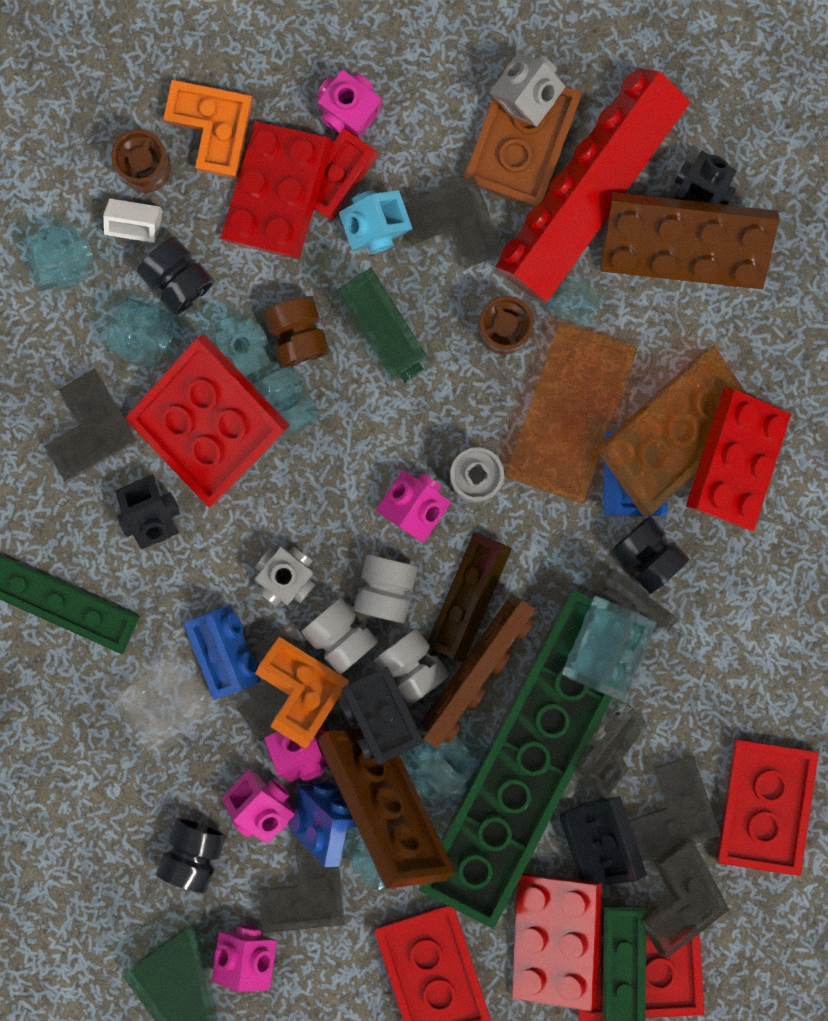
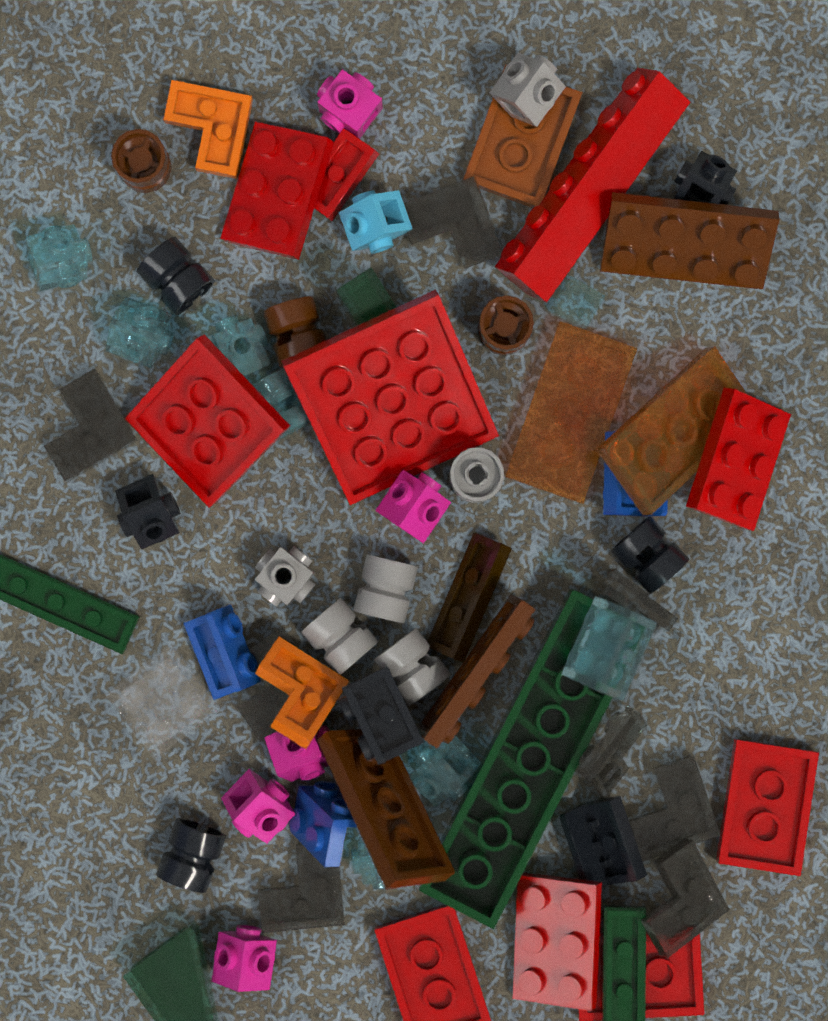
white piece [103,198,163,243] -> none
none -> red plate [281,290,499,505]

